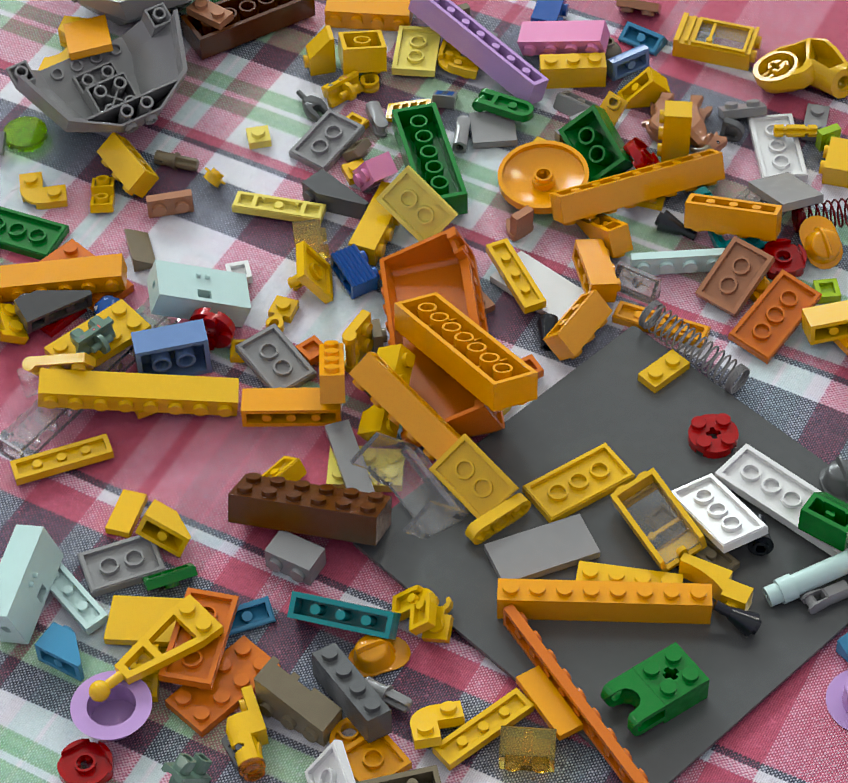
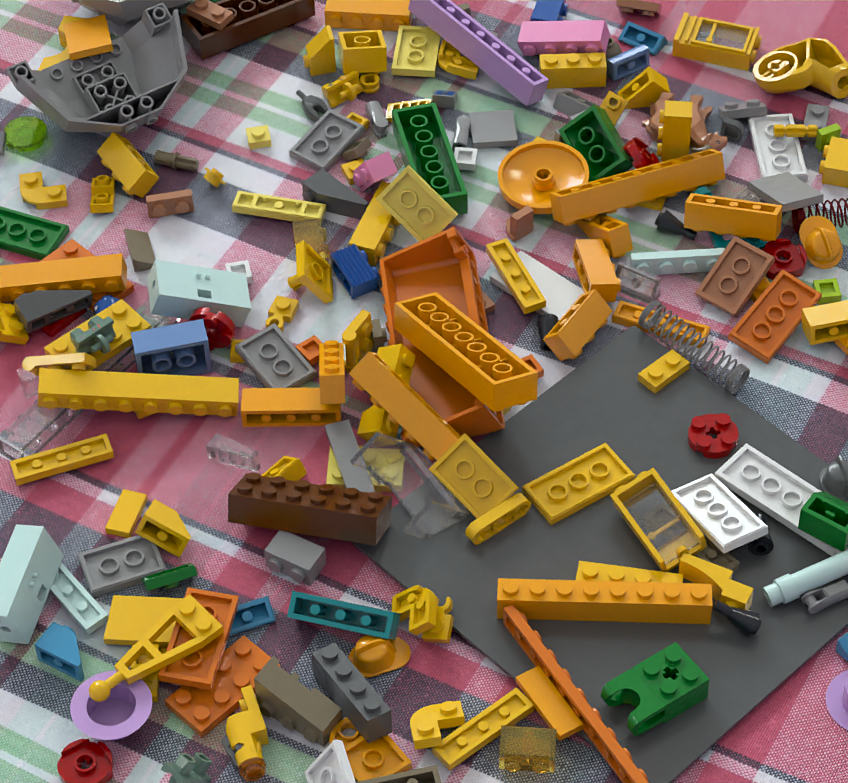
light grey axle [365,676,413,713] -> none
green plate [472,88,534,122] -> none
light grey tile [484,513,600,579] -> none
none -> clear slope [206,433,260,471]
none -> white plate [454,147,478,171]

